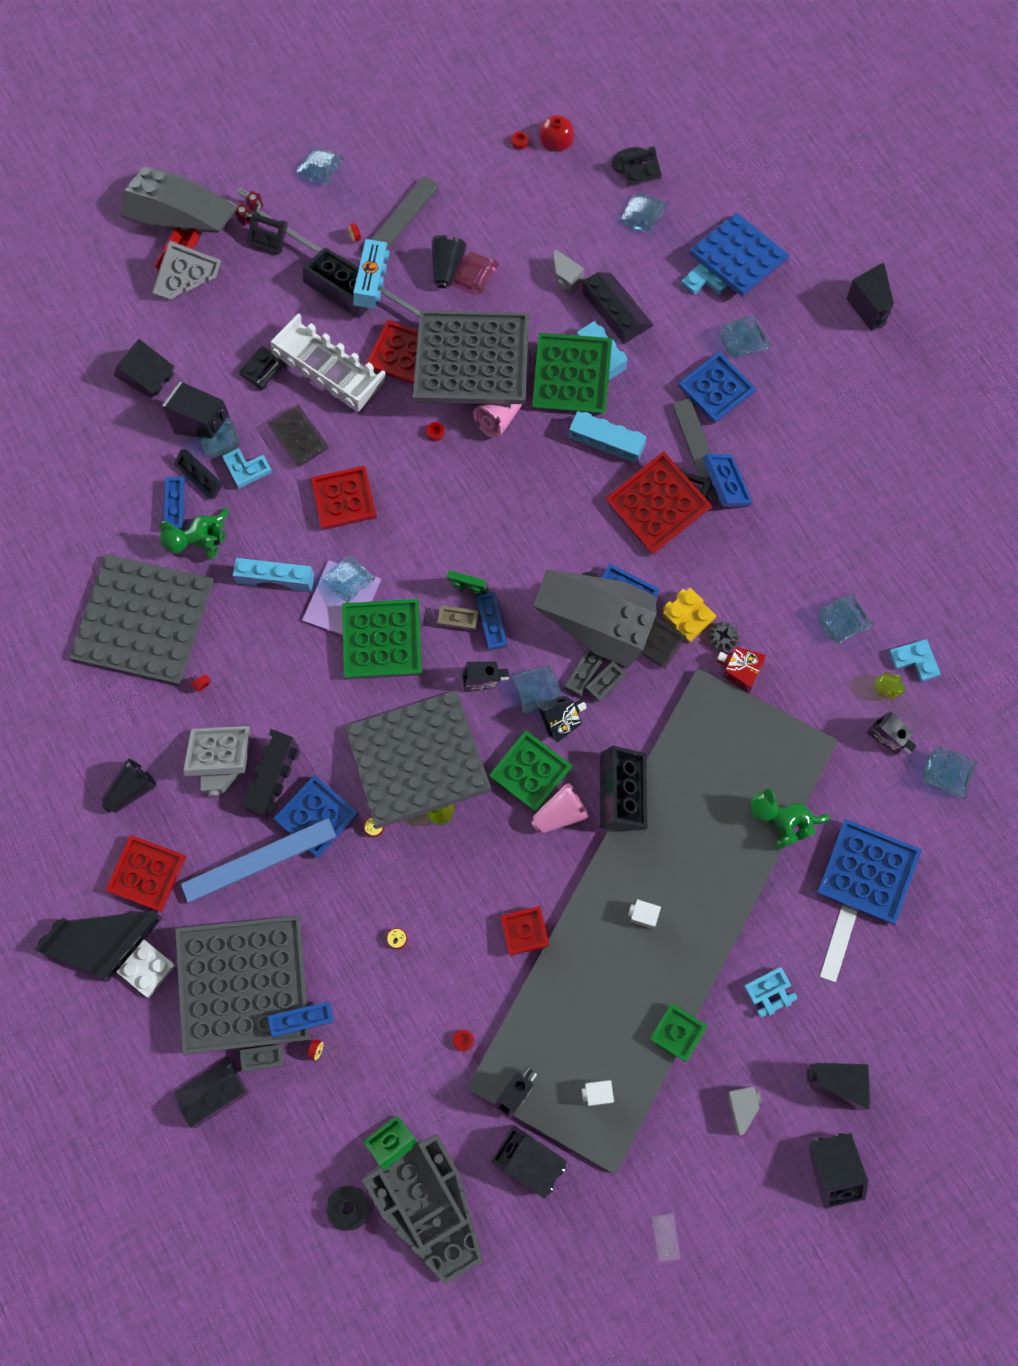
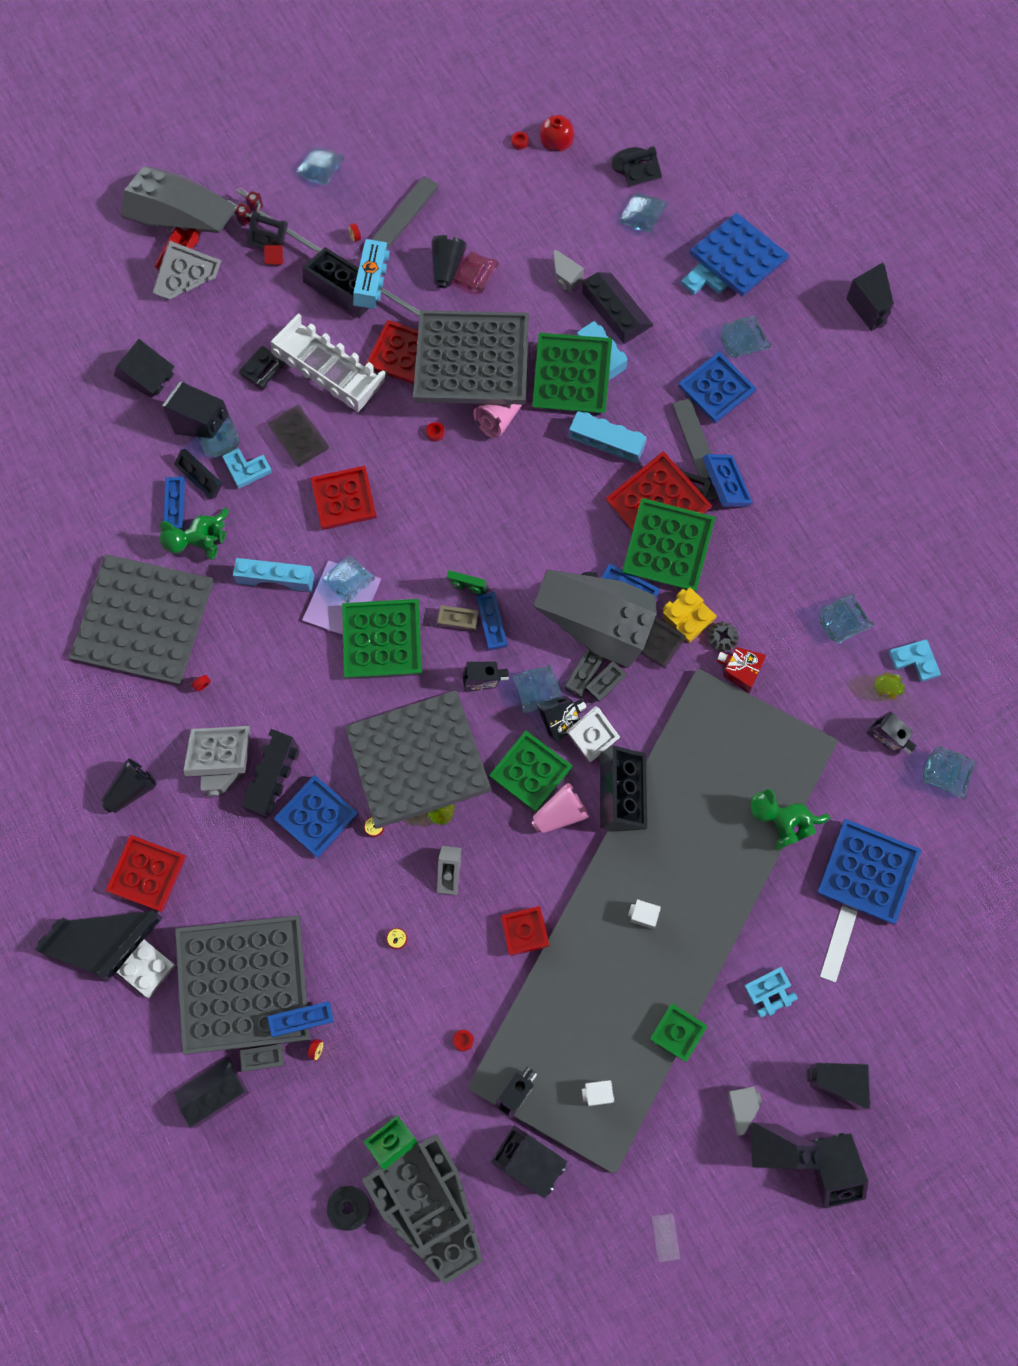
medium blue tile [181,818,337,903] -> none
none -> red tile [264,245,284,265]
none -> light grey slope [437,846,462,895]
none -> white plate [566,706,620,762]
none -> green plate [622,498,716,591]
none -> black slope [751,1122,822,1169]

